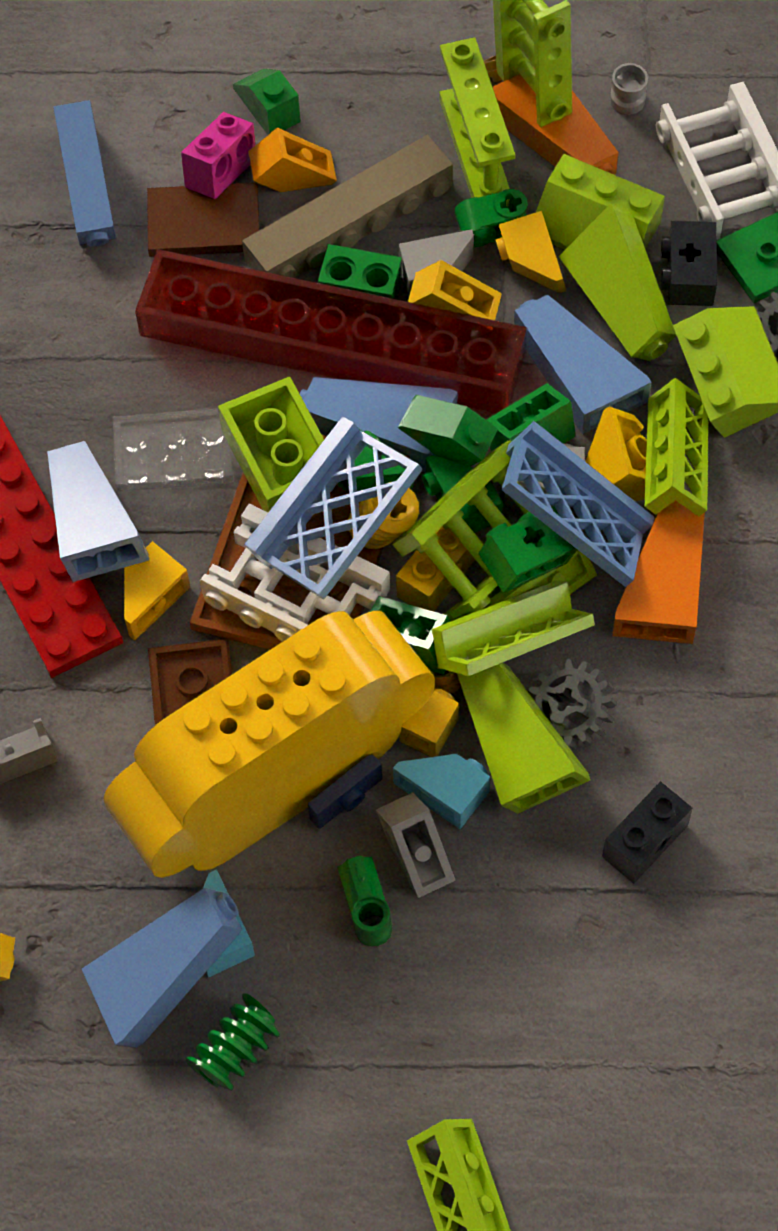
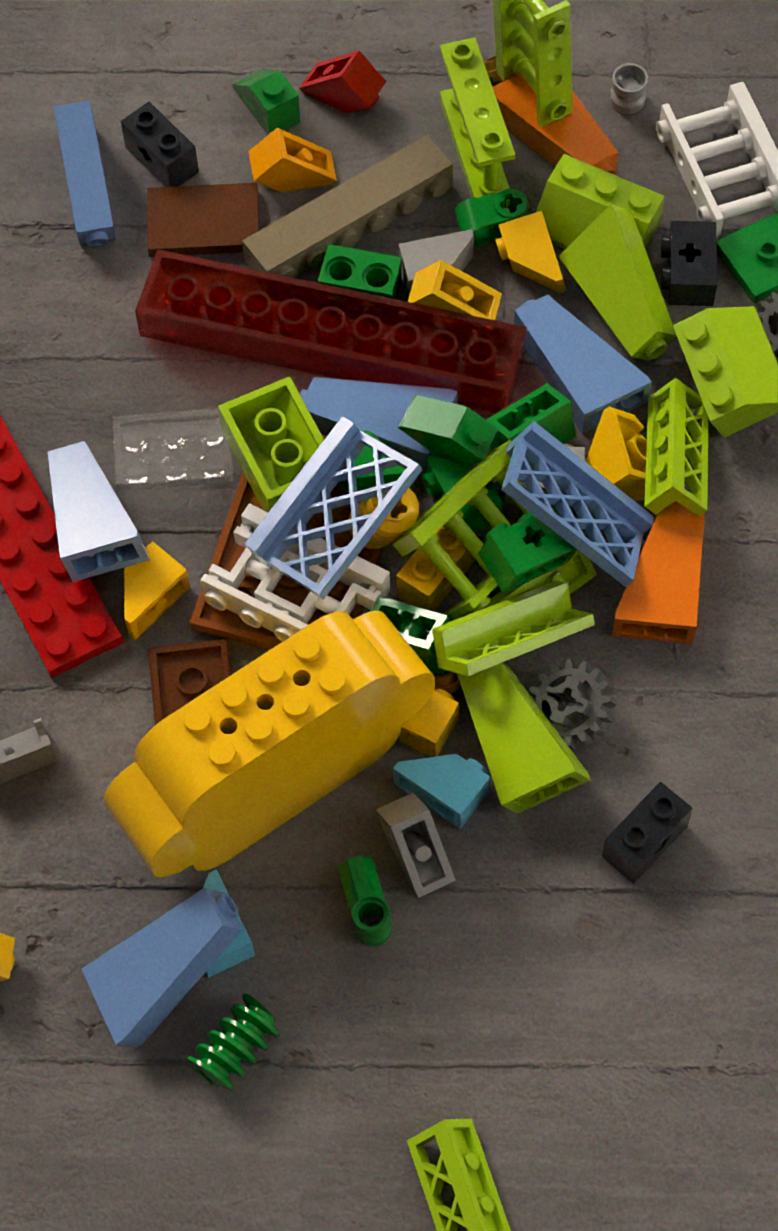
dark pink brick [181,112,256,199] -> none
dark blue plate [308,754,383,829] -> none
none -> black brick [120,102,199,187]
none -> red slope [299,50,387,113]

